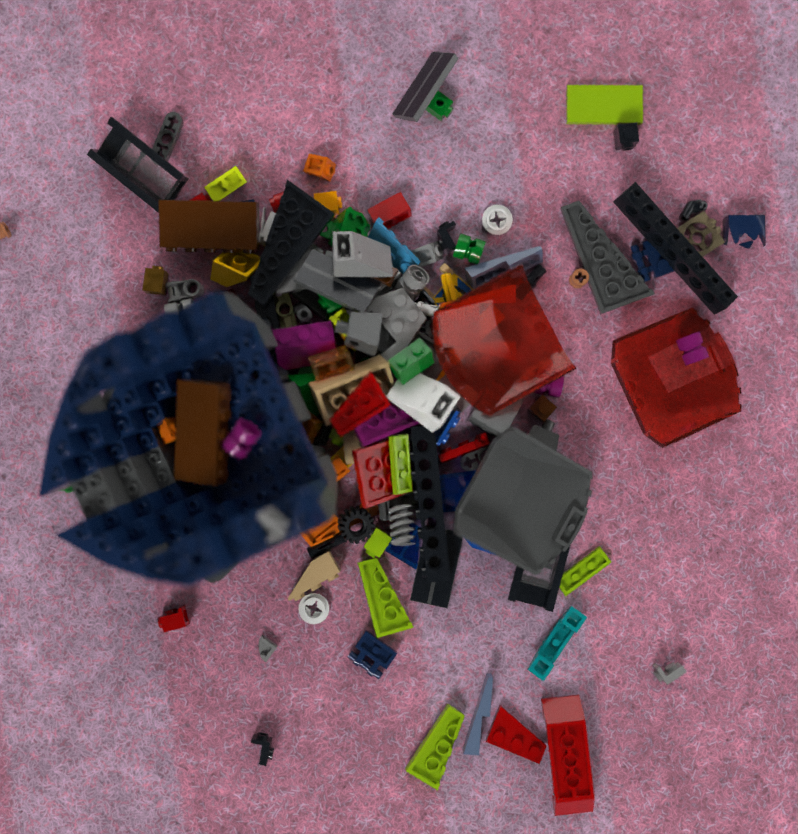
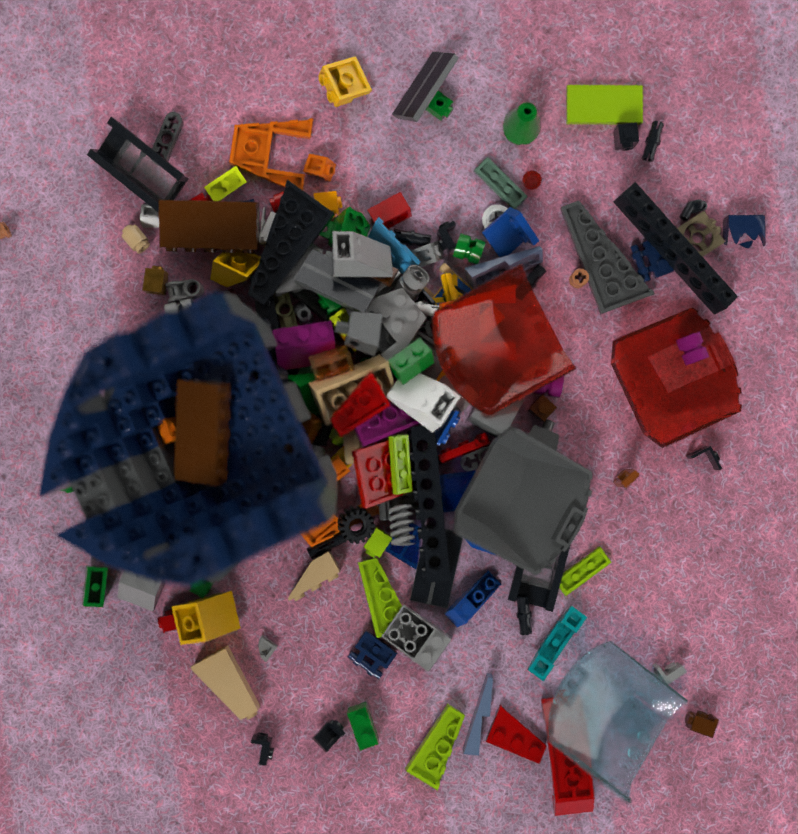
magenta wheel [223,419,261,458] -> none
light grey bracket [256,507,290,544] -> none
white gear [298,593,329,624] -> none
none -> green brick [82,565,108,607]
none -> light grey slope [117,571,165,611]
none -> tan brick [121,225,150,254]
none -> white slope [140,204,159,228]
none -> yellow slope [172,591,241,645]
none -> green brick [190,580,214,598]
none -> tan slope [191,645,260,720]
none -> orange wing [229,118,313,190]
none -> black bracket [312,720,346,752]
none -> yellow plate [318,56,372,107]
none -> green brick [347,701,379,751]
none -> light grey slope [381,605,453,672]
none -> black pin [393,228,431,246]
none -> blue slope [444,570,501,627]
none -> sand green tile [474,157,528,209]
none -> blue bracket [482,207,540,258]
none -> green cone [503,102,541,145]
none -> black pin [516,594,532,635]
none -> clear red plate [522,170,542,190]
none -> clear light blue windscreen [548,641,688,803]
none -> dark orange plate [613,469,640,488]
none -> black pin [642,121,664,162]
none -> reddish brown brick [685,710,719,738]
none -> black bracket [686,446,722,471]

